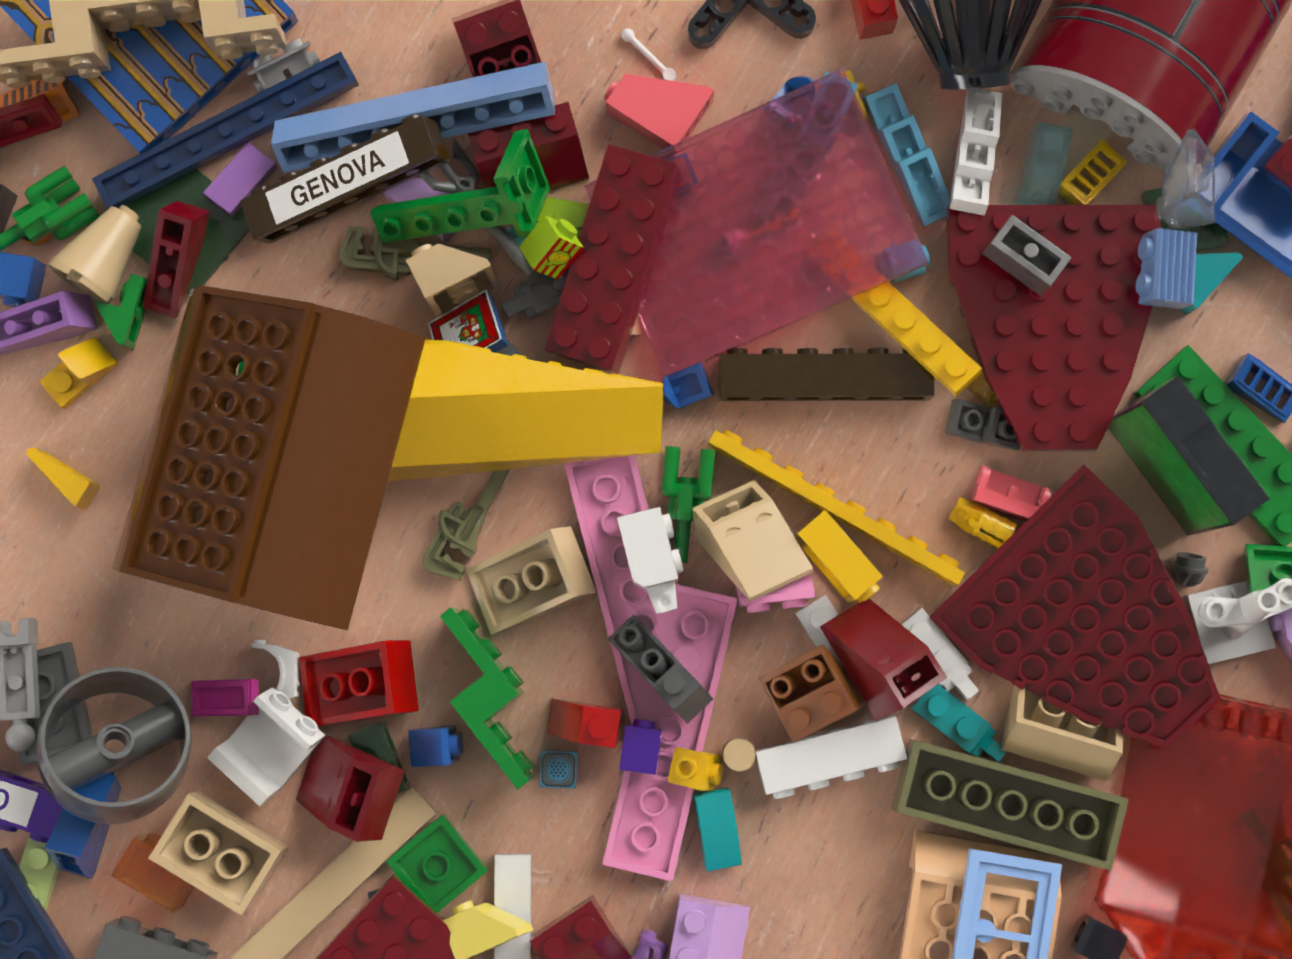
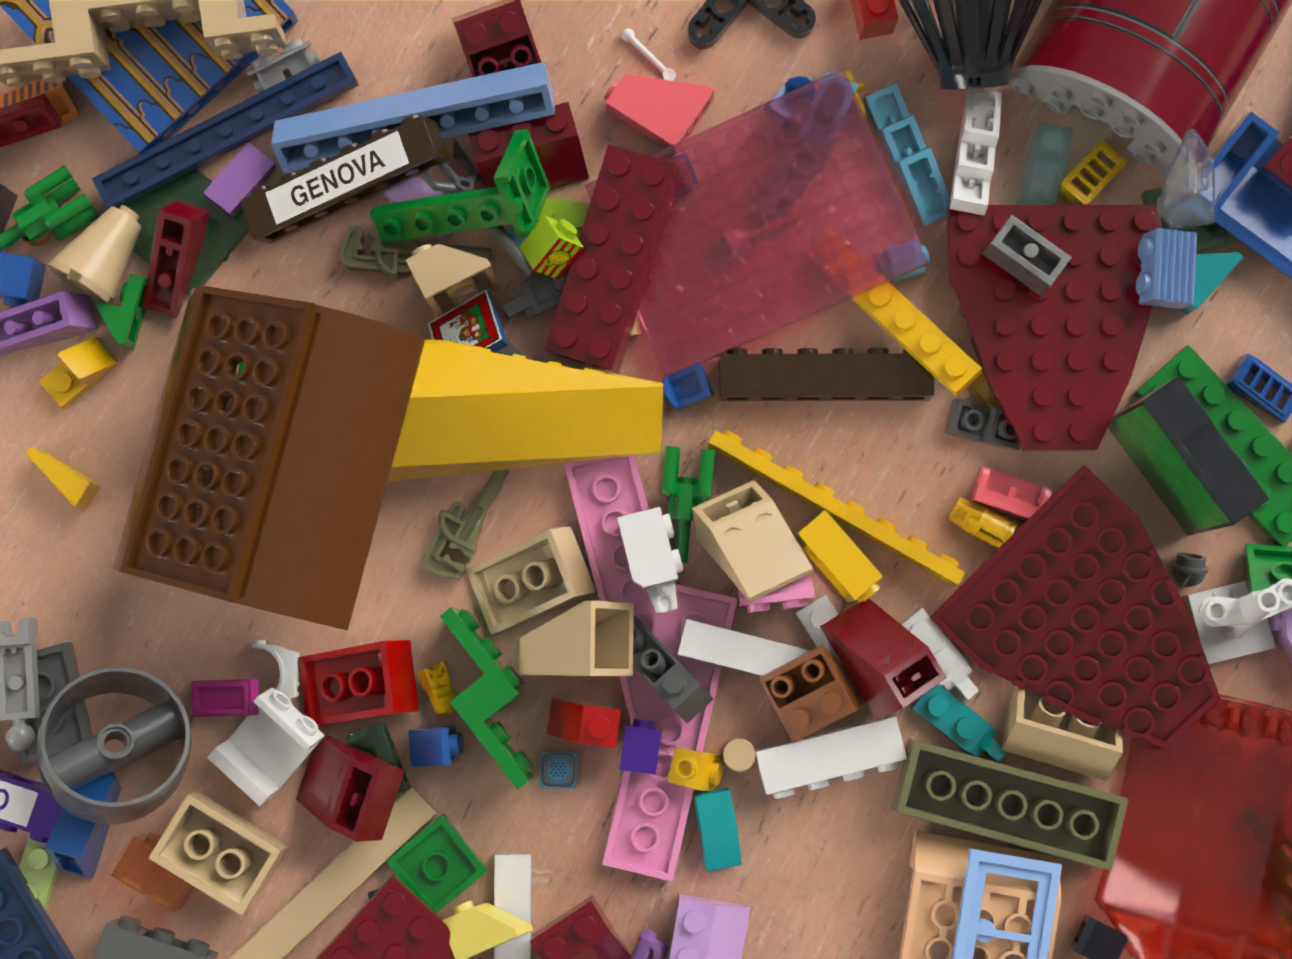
none -> yellow piece [417,661,456,715]
none -> tan slope [518,601,634,676]
none -> white slope [677,619,810,676]

